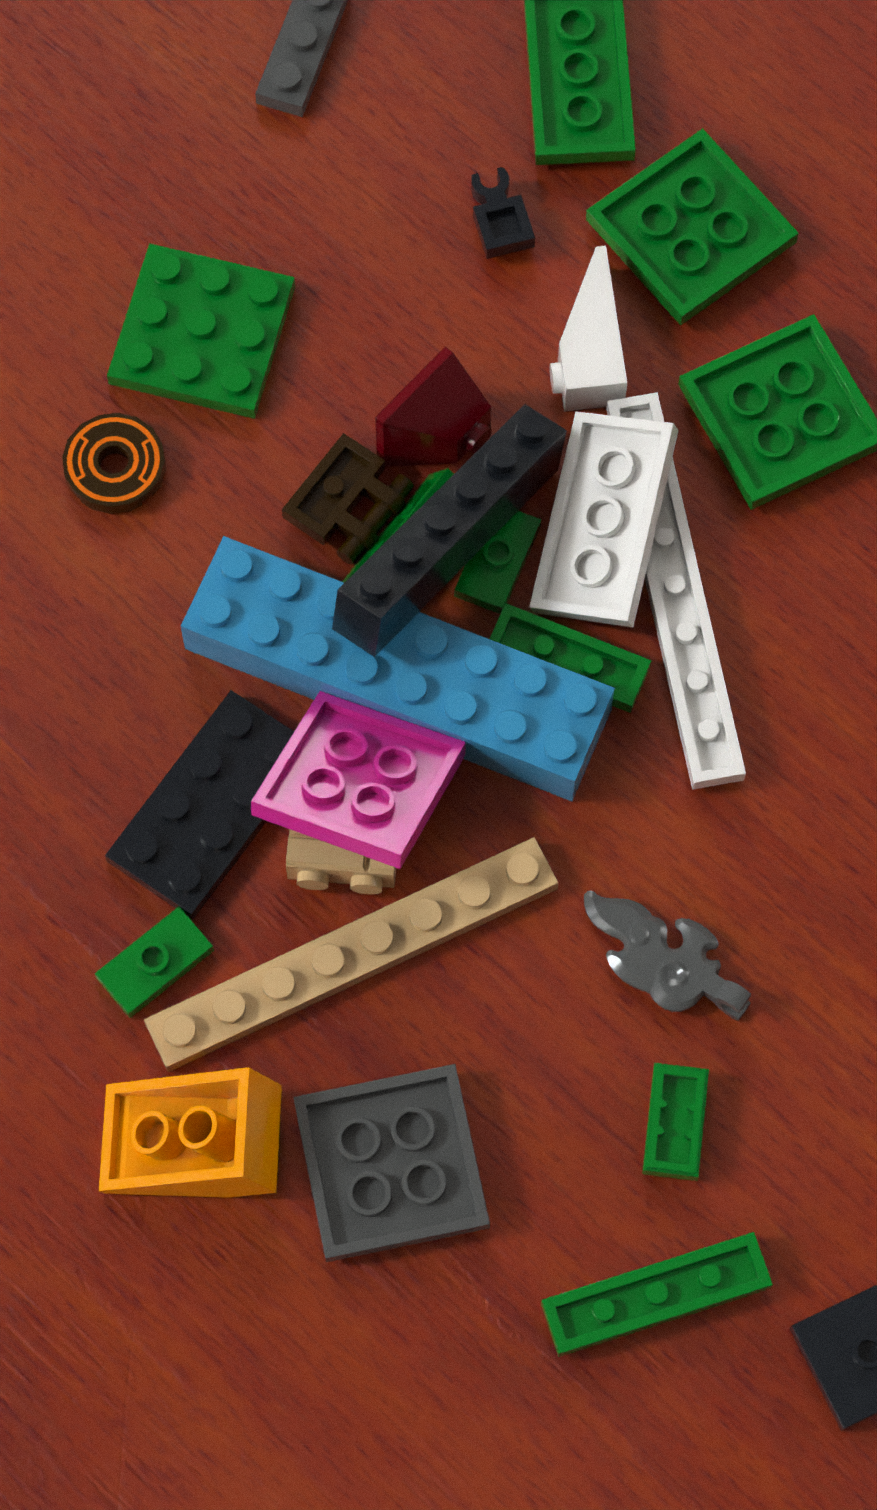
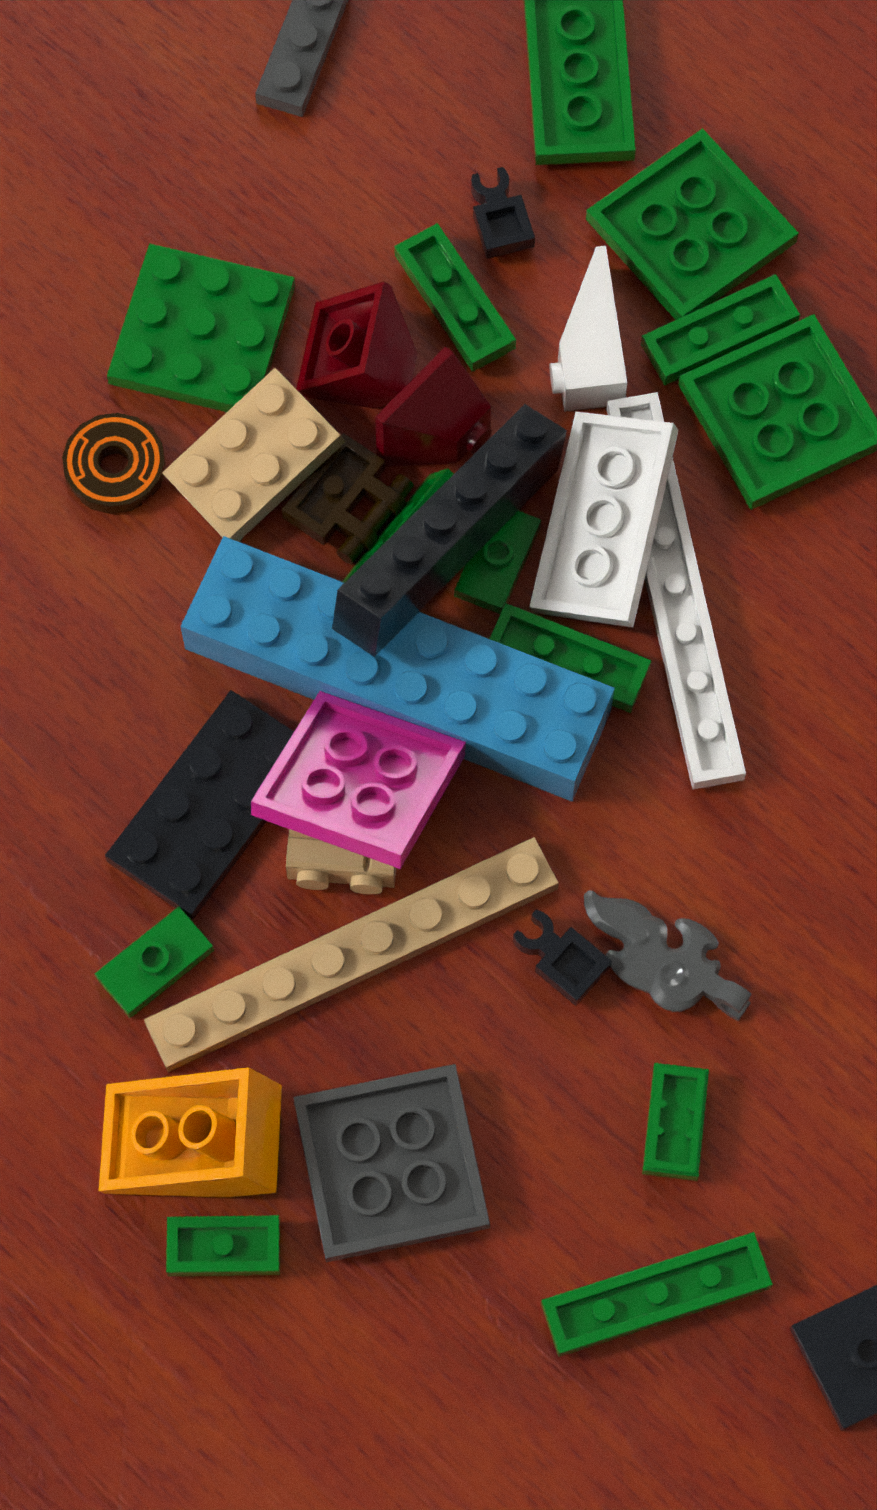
none -> tan plate [162,368,345,542]
none -> green plate [166,1215,280,1276]
none -> dark red slope [296,281,418,409]
none -> green plate [394,223,516,372]
none -> black plate [513,910,612,1006]
none -> green plate [641,274,800,386]

